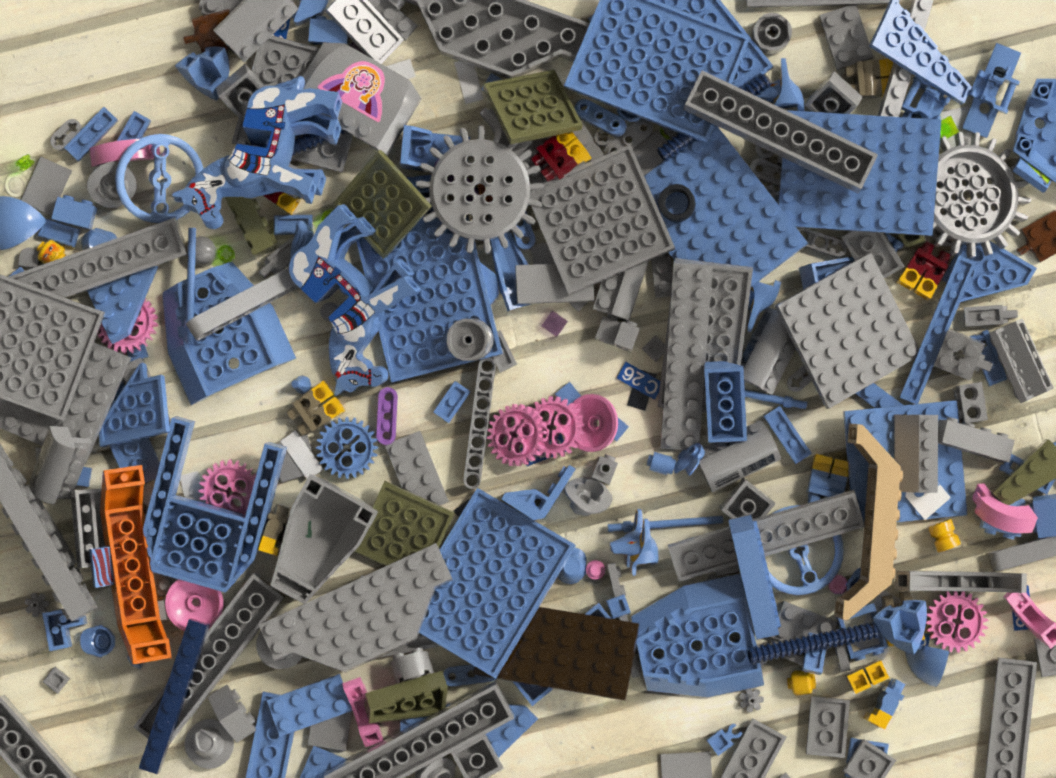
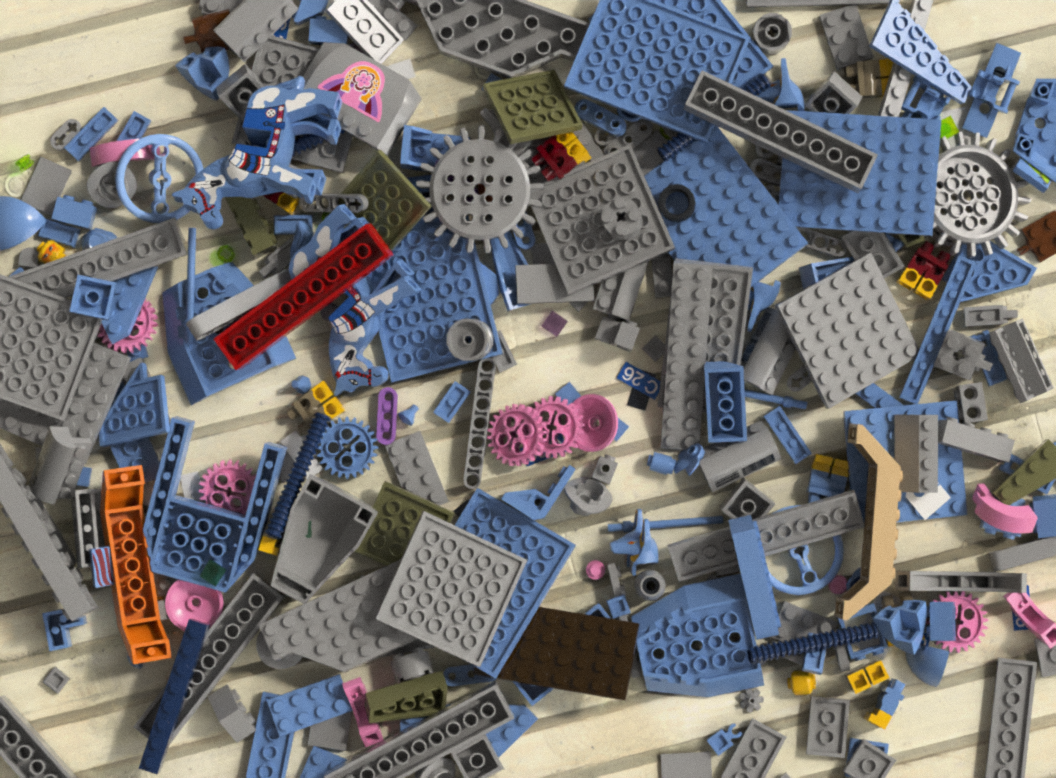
light grey plant [25,593,50,617] -> none
medium blue hat [80,625,115,658] -> none
light grey hat [185,719,234,769] -> none
light grey hair [187,236,218,267] -> none
white sticker [454,61,484,104] -> none
medium blue hat [558,548,586,584] -> none
yellow wheel [928,519,961,553] -> none
none -> medium blue slope [69,275,116,320]
none -> clear green tile [200,559,227,587]
none -> red brick [213,224,394,370]
none -> dark blue piece [265,412,330,539]
none -> light grey beam [299,193,368,213]
none -> light grey plate [374,511,527,667]
none -> medium blue rock [398,404,419,426]
none -> light grey brick [601,197,642,240]
none -> light grey piece [634,570,666,601]
none -> medium blue brick [927,602,956,641]

